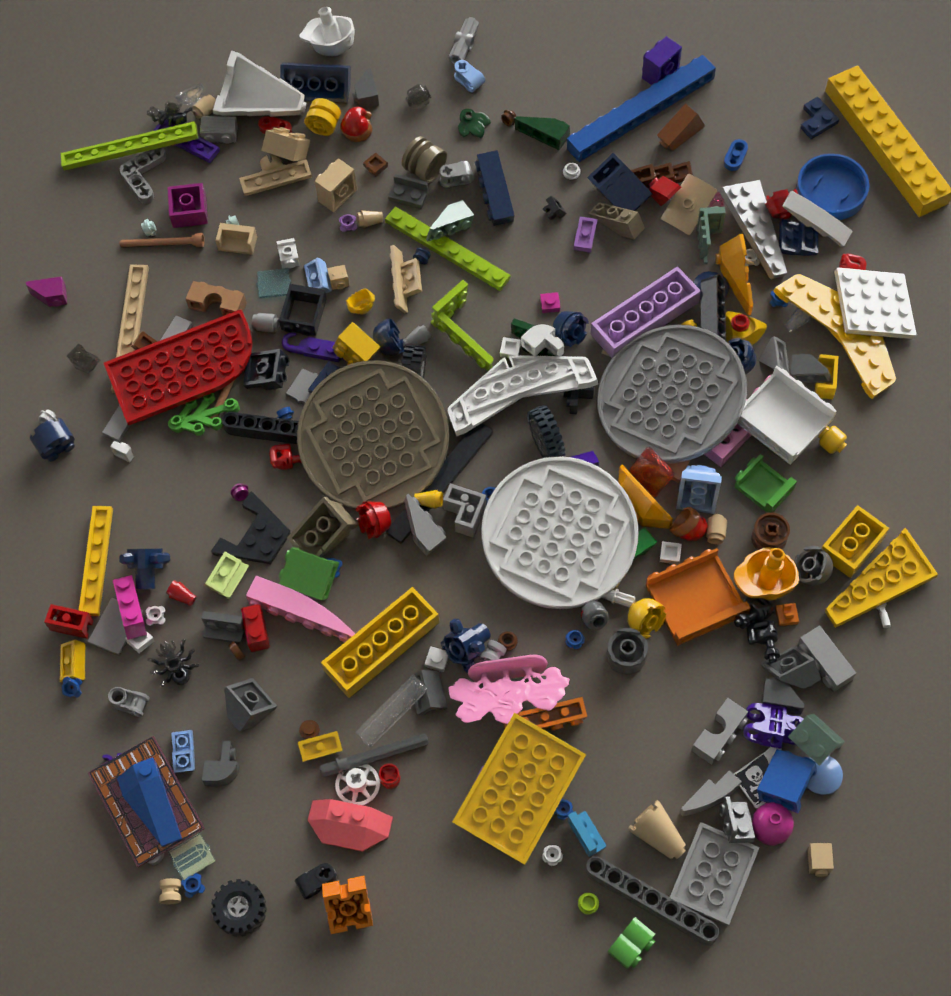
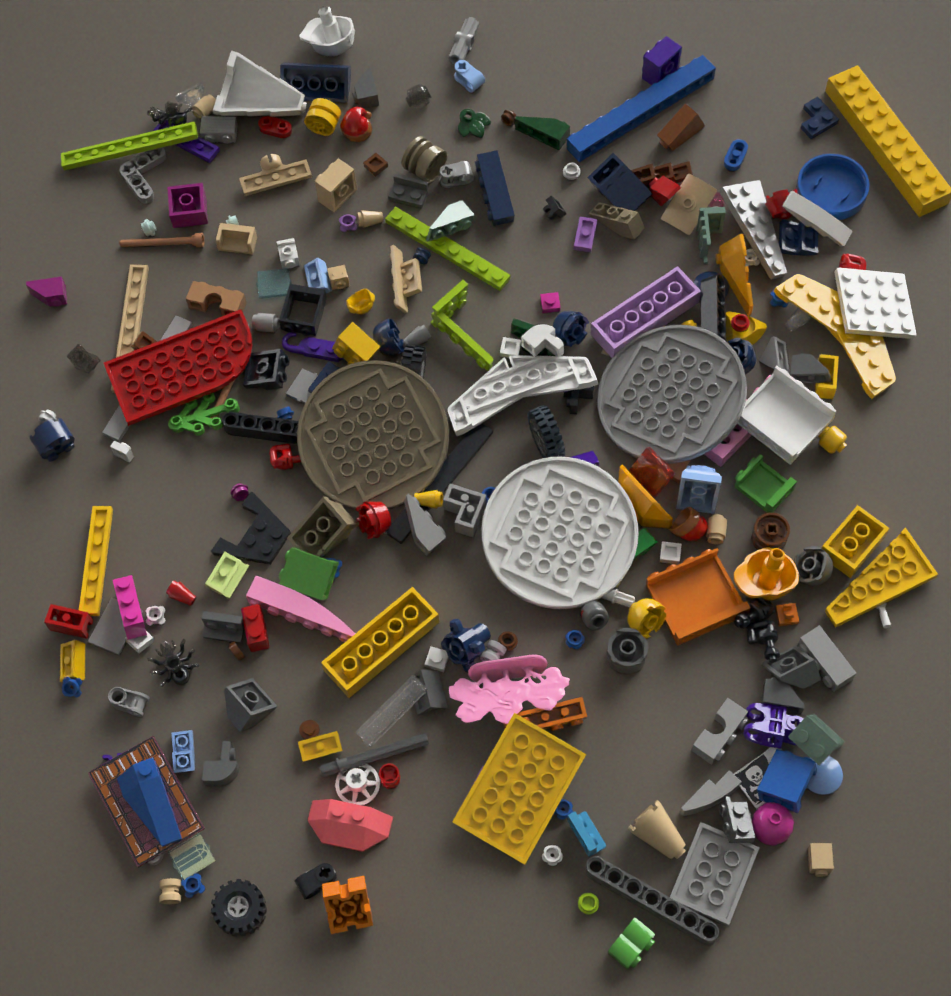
dark blue piece [119,548,170,589] -> none
tan brick [261,127,311,161] -> none

